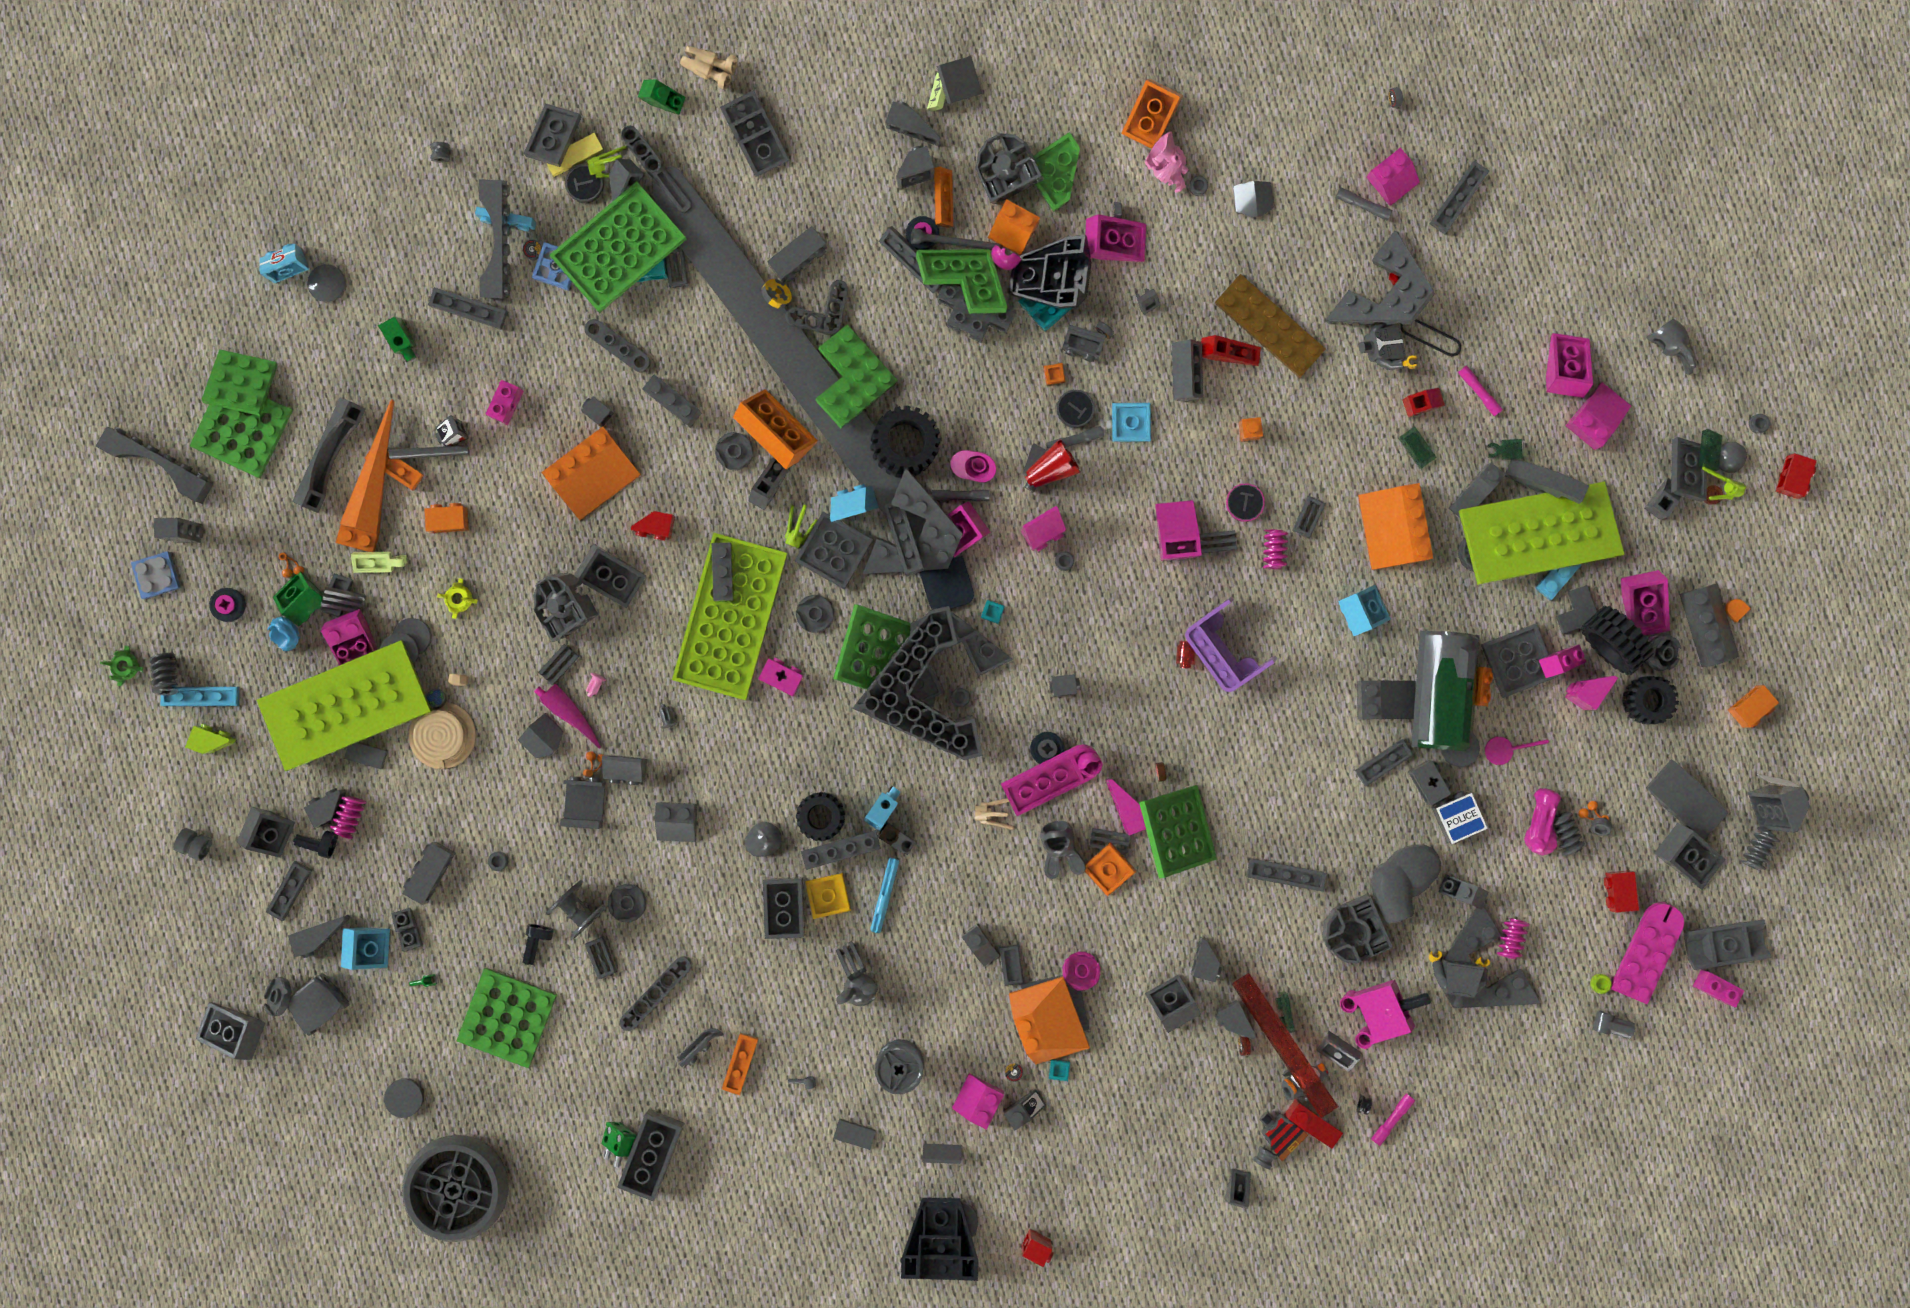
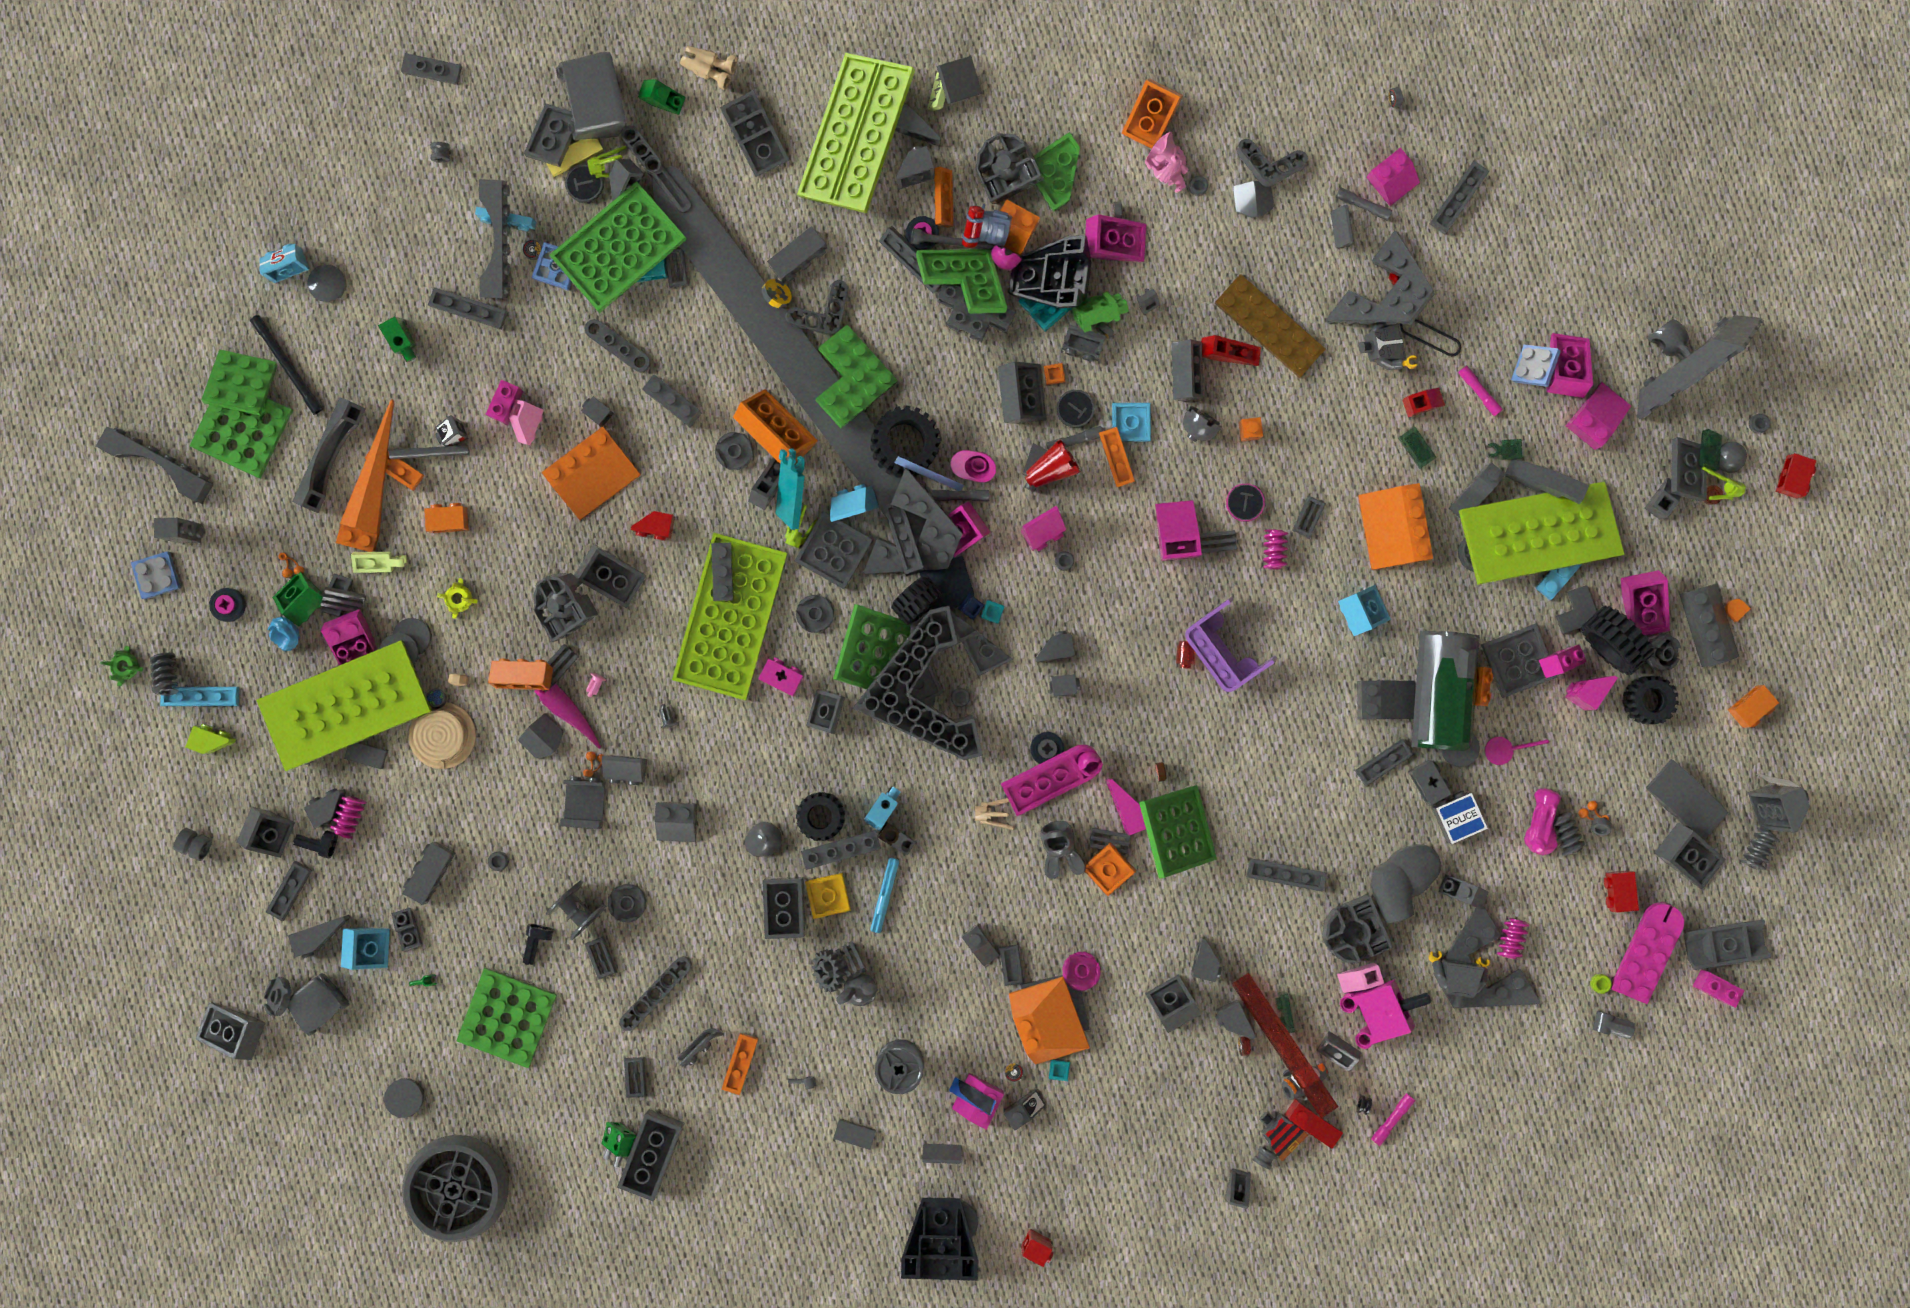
none -> black piece [250,315,323,415]
none -> dark grey plate [401,53,462,85]
none -> orange brick [488,658,553,690]
none -> bright pink slope [509,400,544,445]
none -> dark grey windscreen [556,52,625,140]
none -> dark grey tile [624,1057,647,1098]
none -> teal tile [775,448,805,530]
none -> lime plate [797,53,915,213]
none -> dark grey slope [806,689,845,734]
none -> dark grey gear [812,949,846,992]
none -> black tyre [891,575,942,625]
none -> light blue sticker [894,456,964,491]
none -> black sticker [949,1077,996,1115]
none -> dark blue tile [958,594,984,621]
none -> sand blue piece [962,204,1012,248]
none -> dark grey slope [998,362,1046,424]
none -> dark grey slope [1035,631,1075,662]
none -> bright green hips [1072,291,1129,332]
none -> orange plate [1099,427,1135,487]
none -> dark grey cylinder [1183,406,1222,442]
none -> dark grey beam [1237,139,1308,187]
none -> dark grey slope [1330,205,1354,248]
none -> bright pink slope [1337,963,1384,993]
none -> piece [1511,345,1561,387]
none -> dark grey wedge [1637,315,1764,420]

